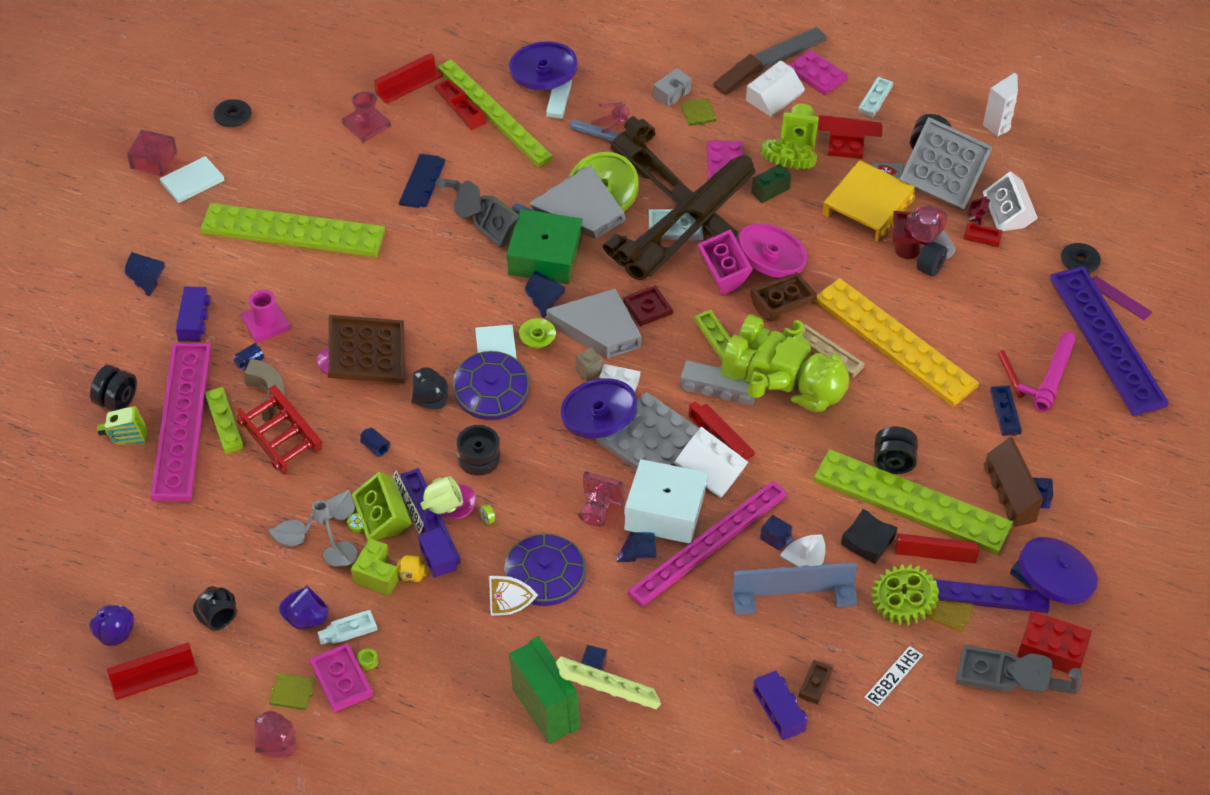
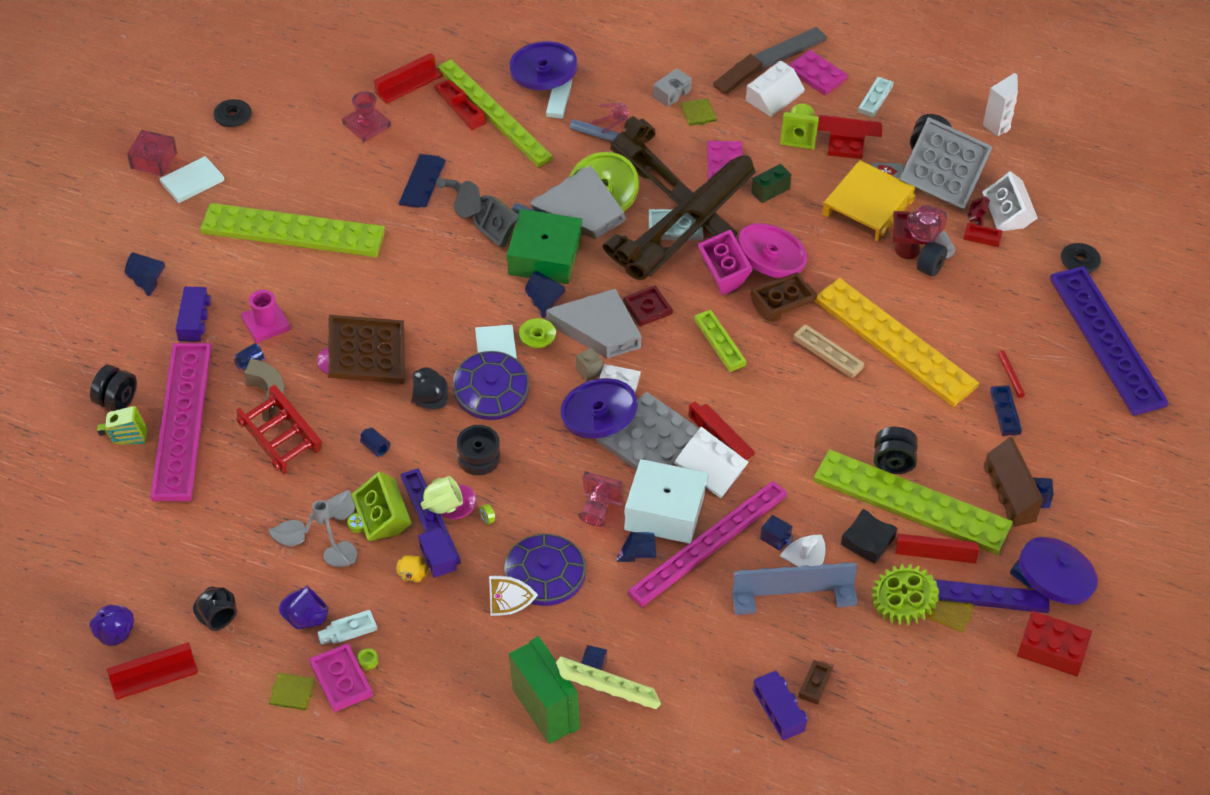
lime plate [205,387,244,454] -> none
clear pink helmet [255,711,296,758] -> none
lime brick [351,538,399,596] -> none
white sticker [393,470,424,535] -> none
light grey brick [680,360,756,406] -> none
lime piece [720,314,849,412] -> none
lime gear [760,139,817,170] -> none
white sticker [864,646,923,707] -> none
dark grey plate [956,645,1082,694] -> none
dark pink cylinder [1017,332,1076,412] -> none
magenta sticker [1092,276,1152,320] -> none

